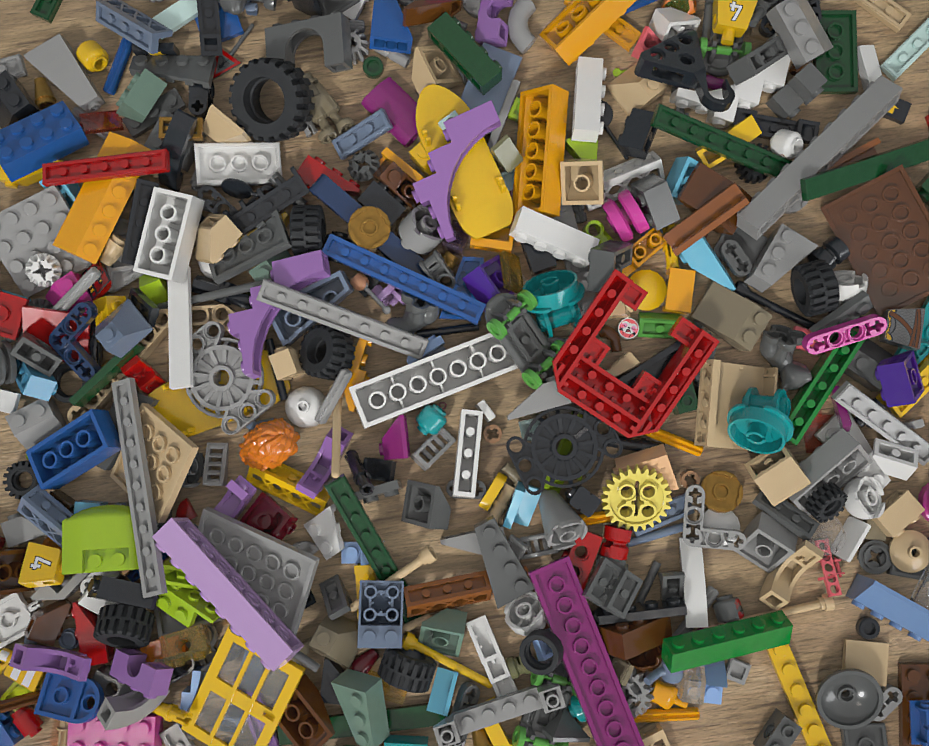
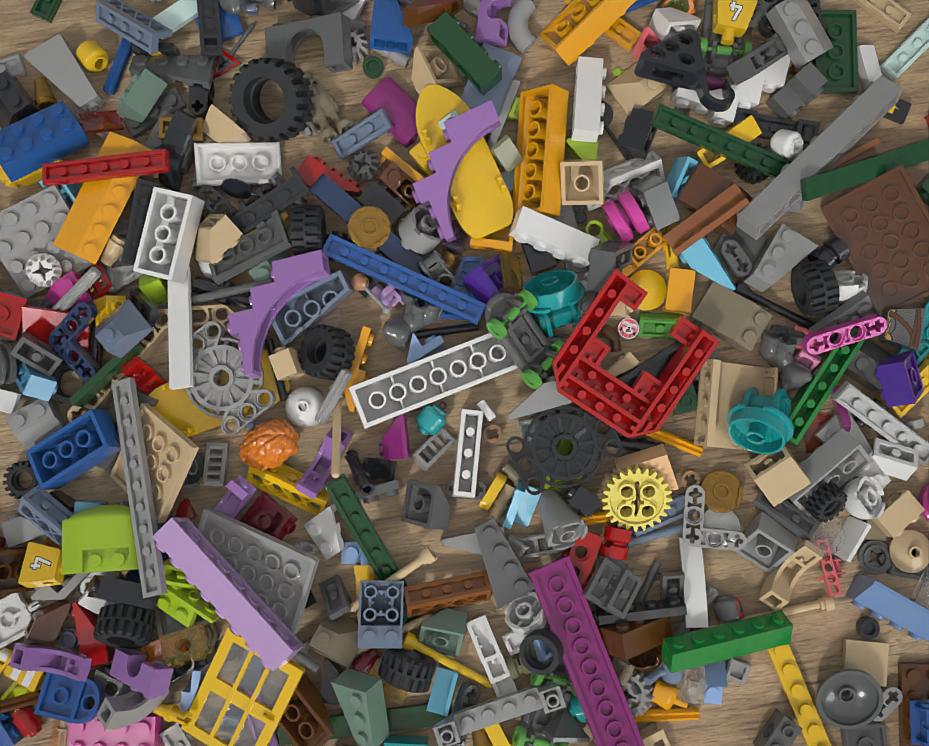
light grey tile [256,278,429,360] -> none
none -> white tile [501,630,525,656]
none -> bright pink tile [793,348,822,372]

